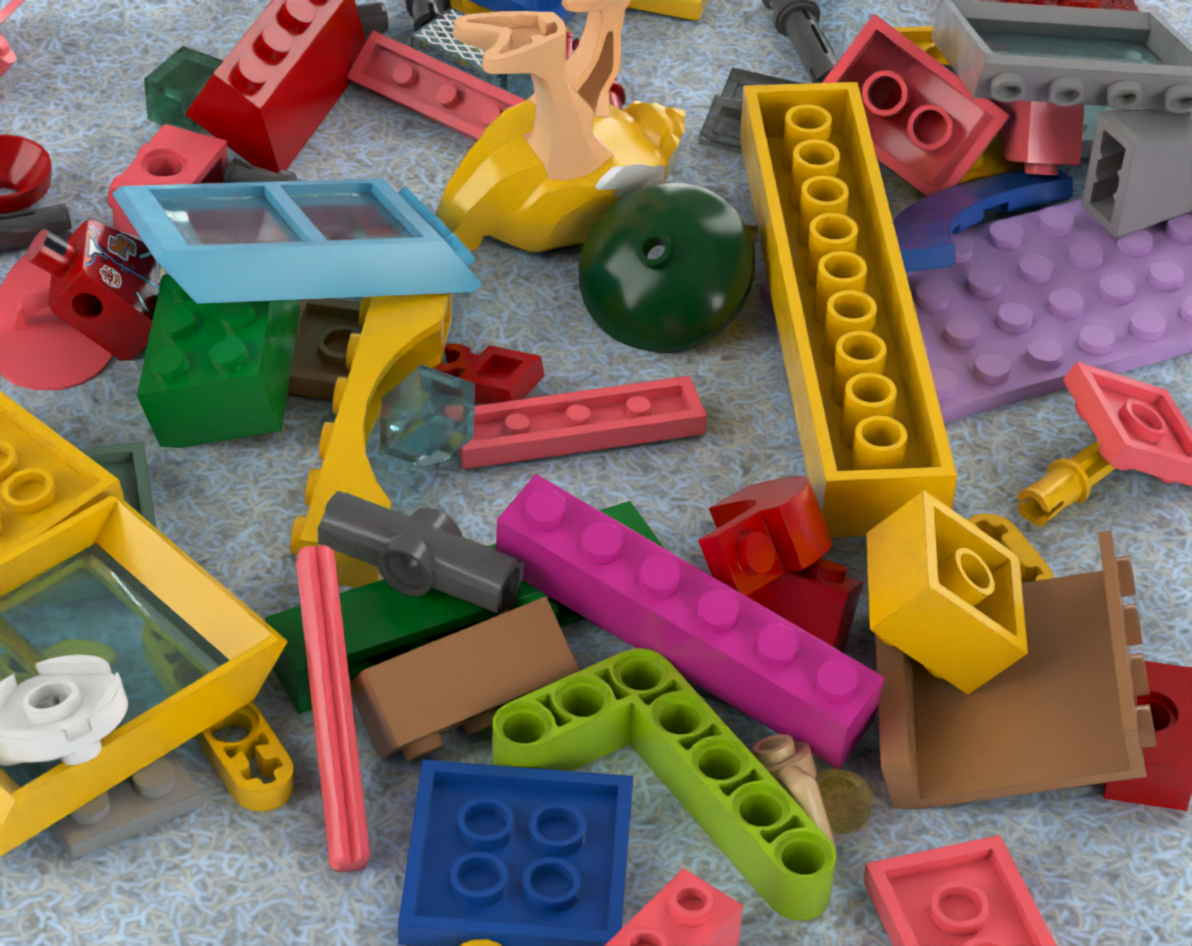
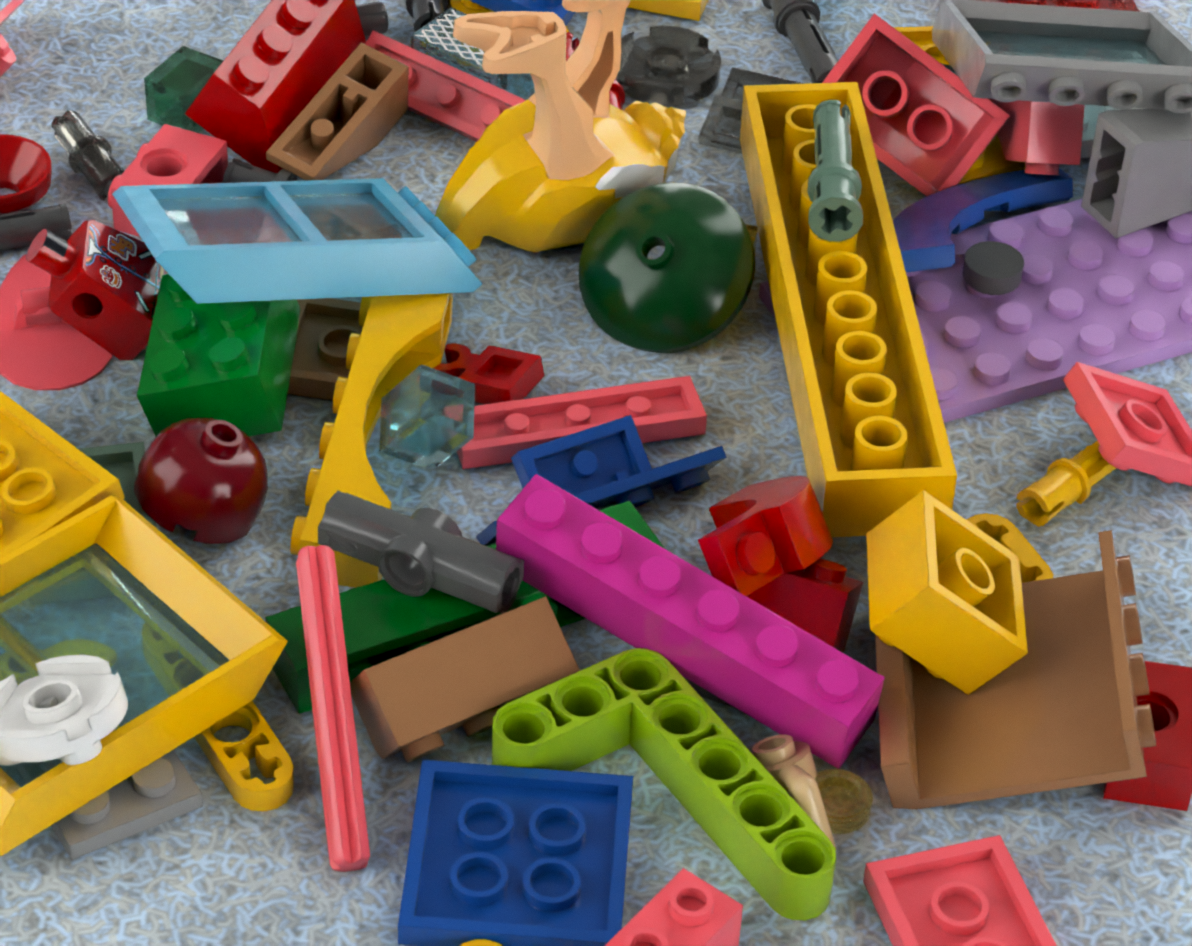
none -> clear smoke axle [51,110,124,201]
none -> dark red cylinder [134,418,268,544]
none -> medium nougat slope [266,42,409,181]
none -> blue bracket [476,415,727,546]
none -> clear smoke plate [616,26,721,109]
none -> sand green pin [807,100,863,242]
none -> dark grey tile [962,241,1024,295]

